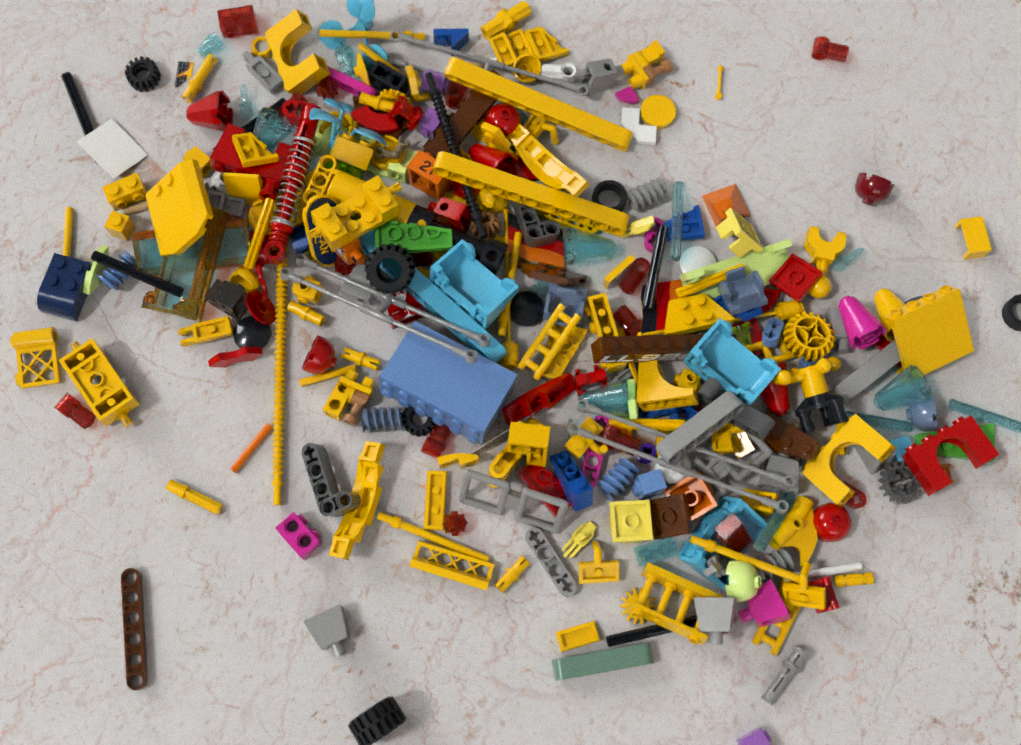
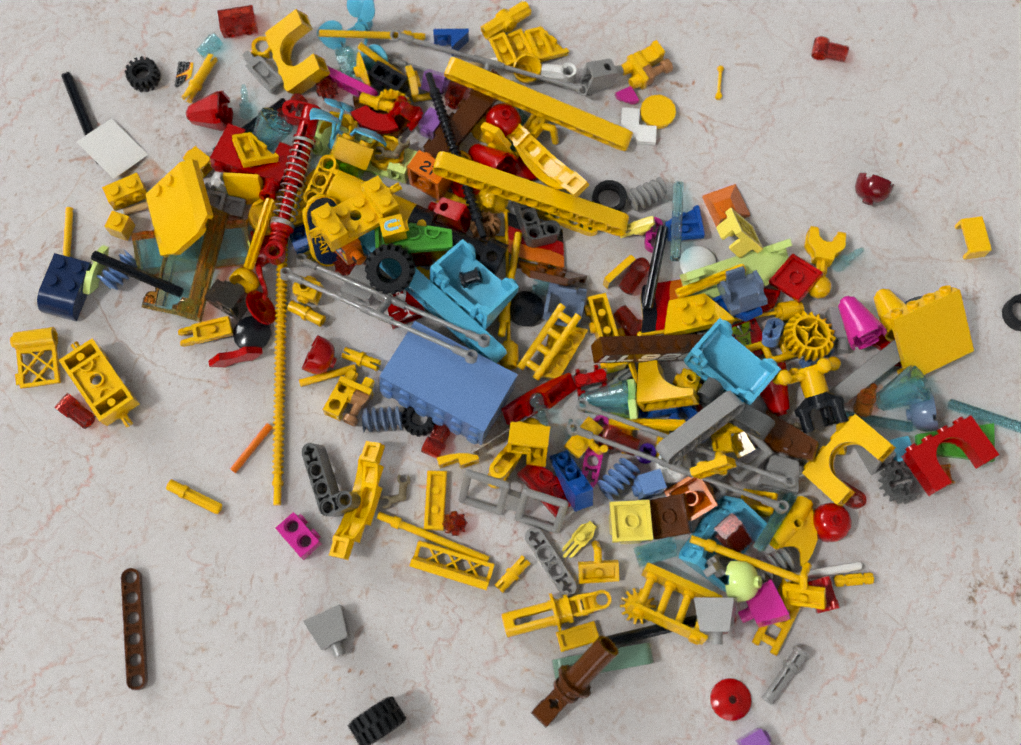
clear light blue cone [564,228,617,265] -> none
none -> yellow brick [378,213,409,244]
none -> dark tan arm [380,474,411,510]
none -> black bush [459,267,483,288]
none -> yellow piece [501,590,611,638]
none -> clear light blue bar [530,393,548,426]
none -> reddish brown piece [531,635,619,728]
none -> yellow plate [690,451,737,479]
none -> red dish [710,678,751,721]
none -> clear orange piece [853,383,878,417]

